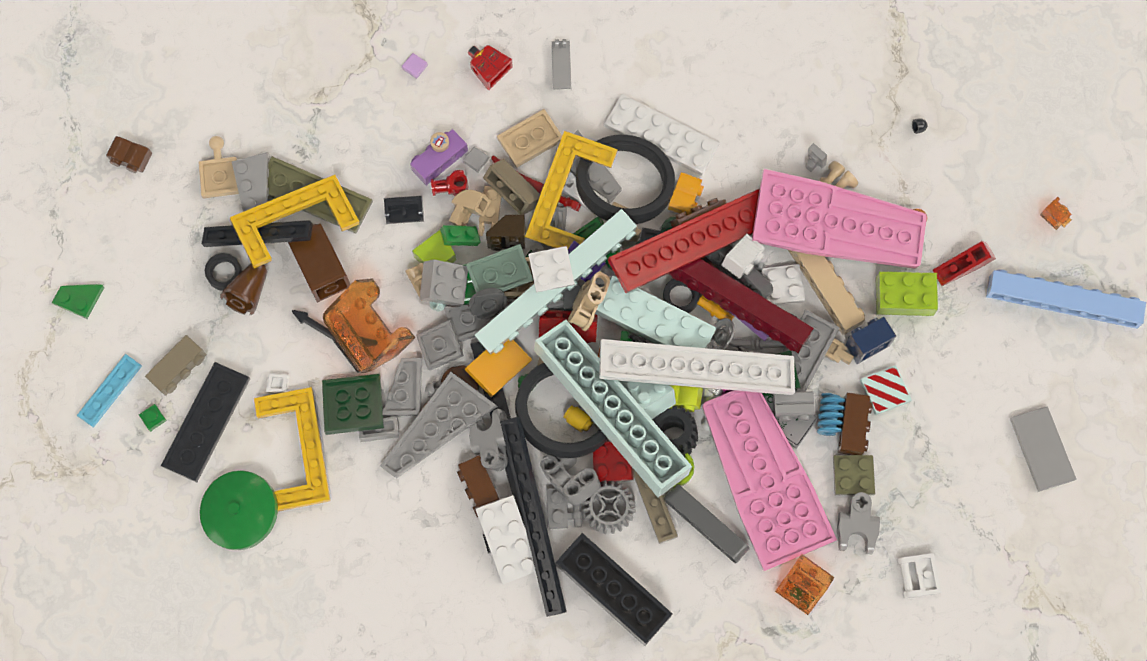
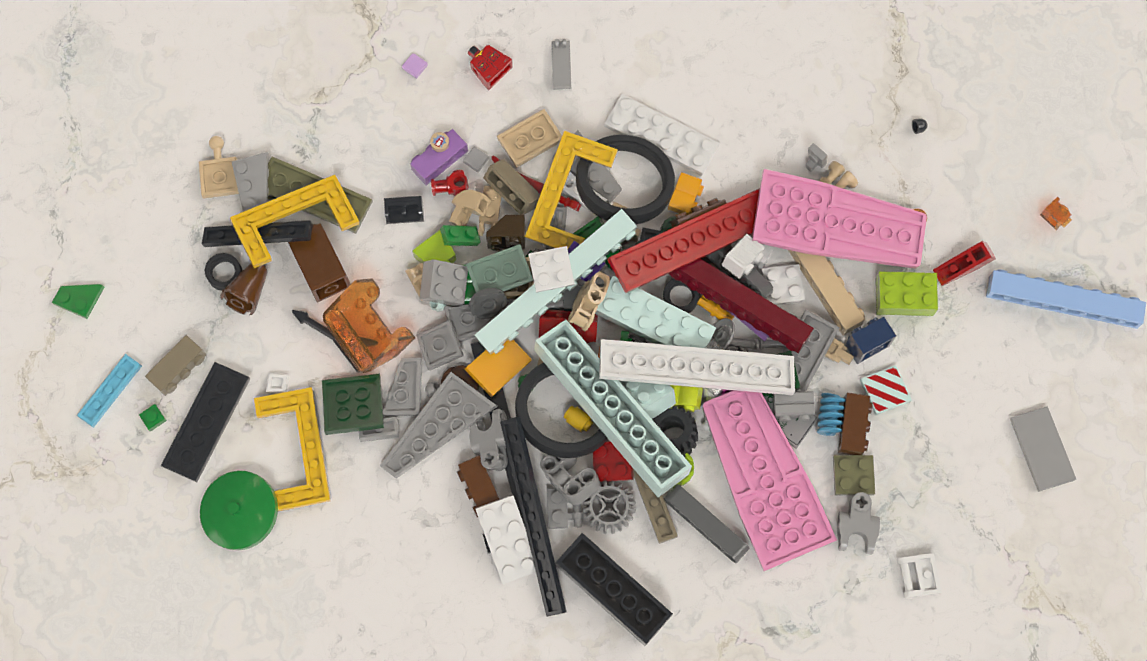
reddish brown brick [106,136,152,173] -> none
clear orange slope [775,554,835,615] -> none

